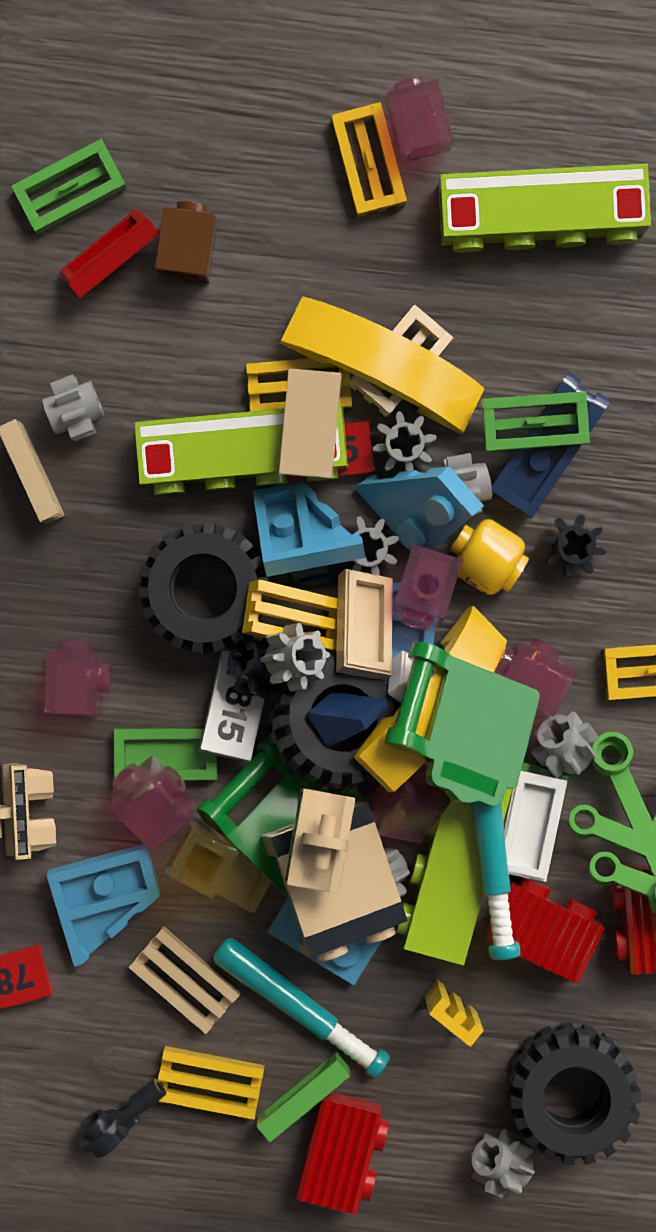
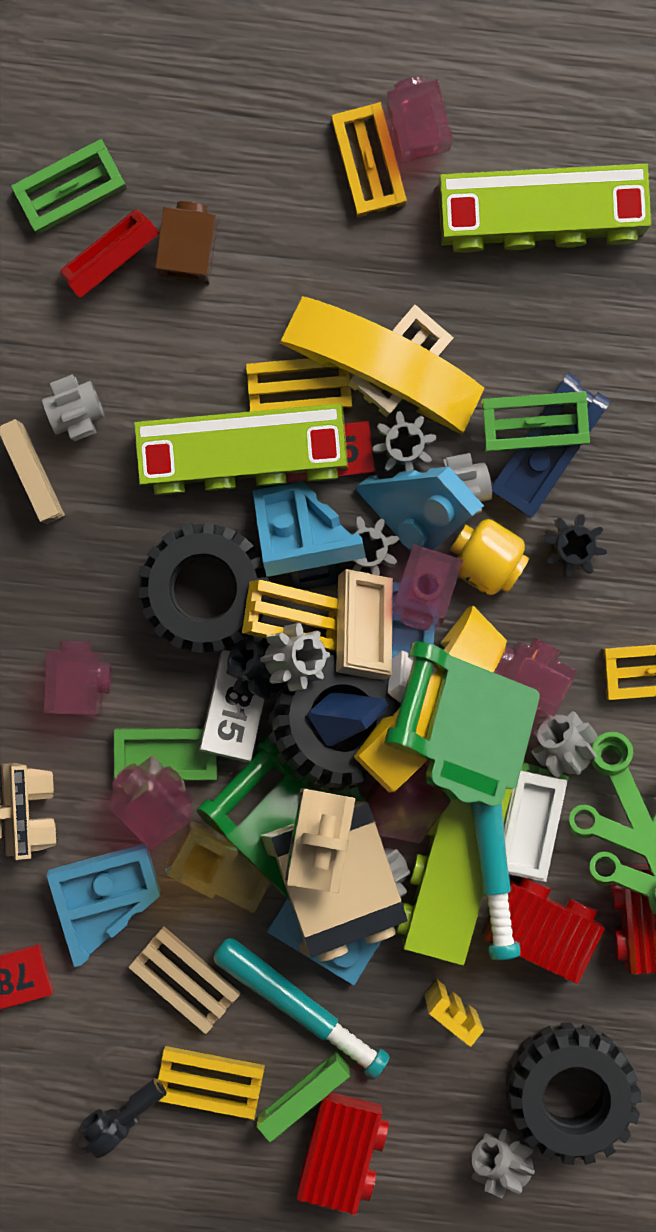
tan tile [279,369,342,479] -> none

